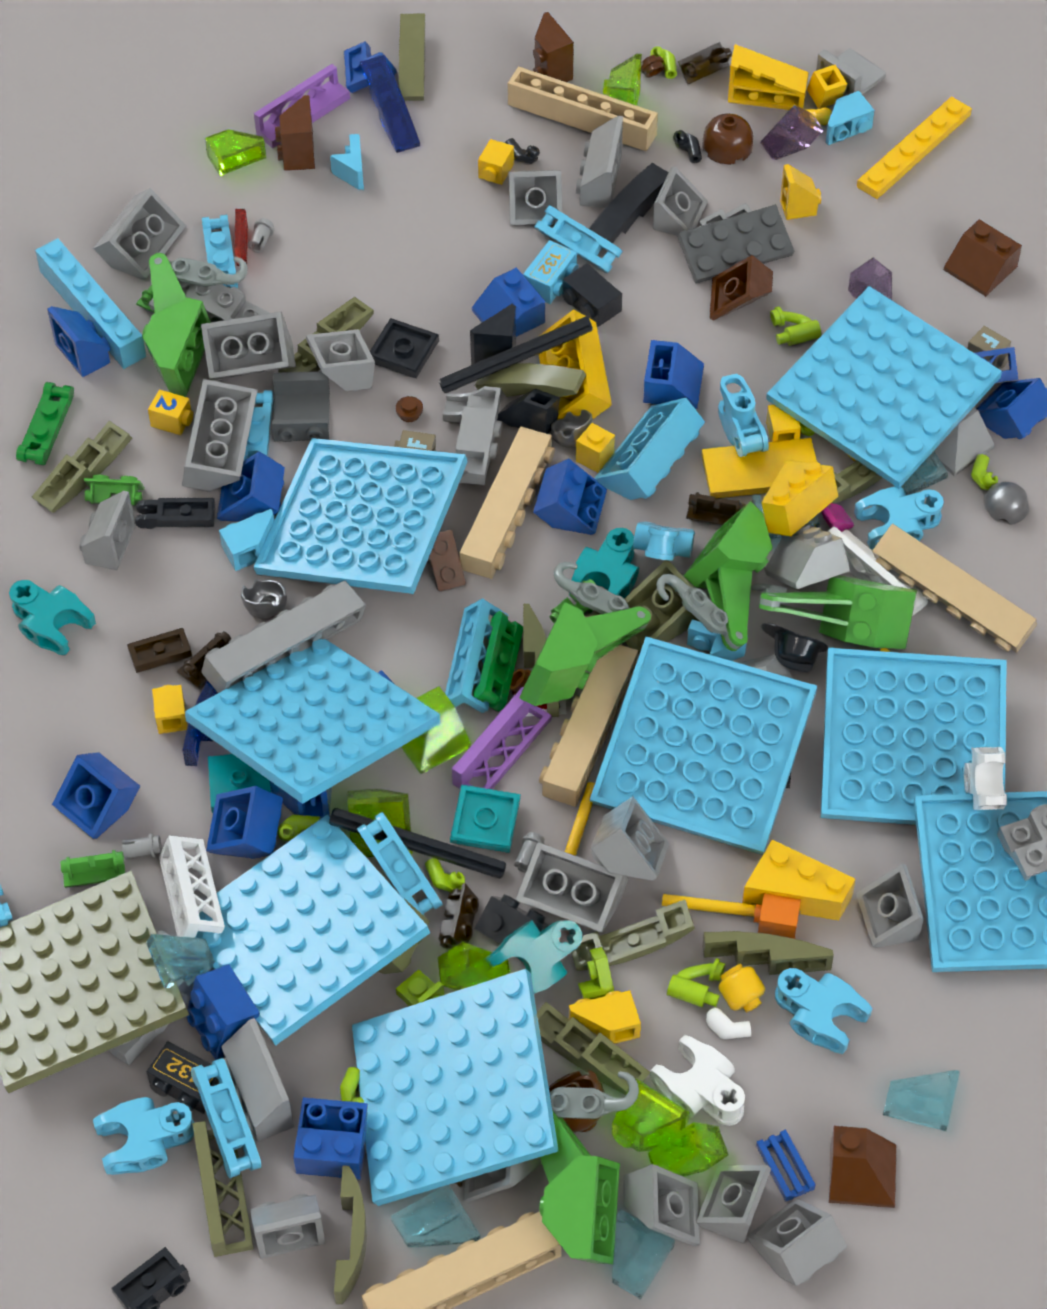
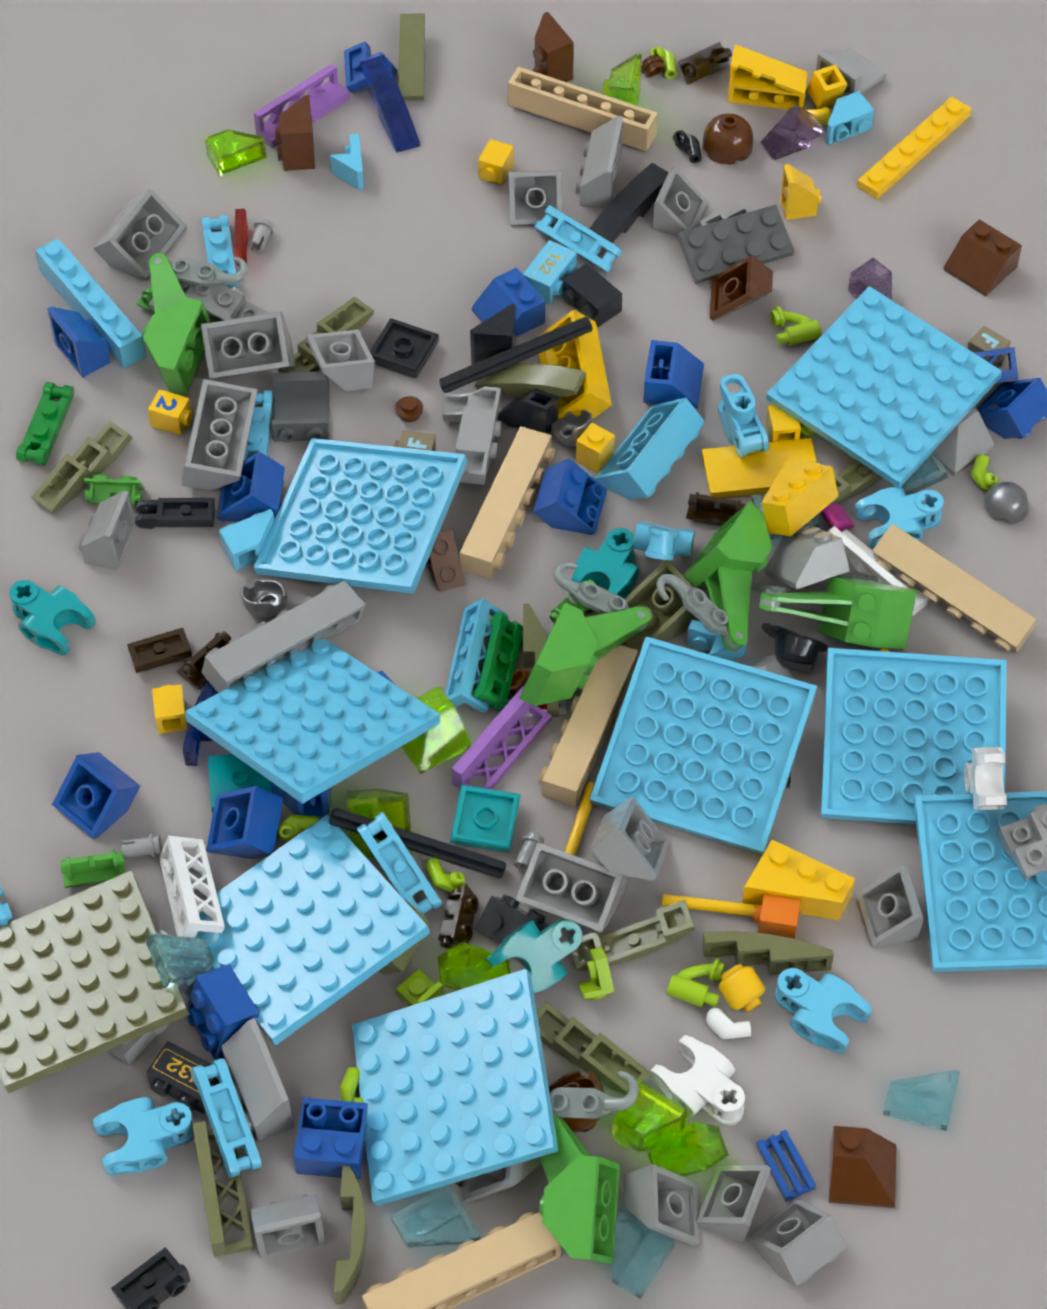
black arm [505,138,540,164] -> none
yellow slope [569,990,641,1044] -> none

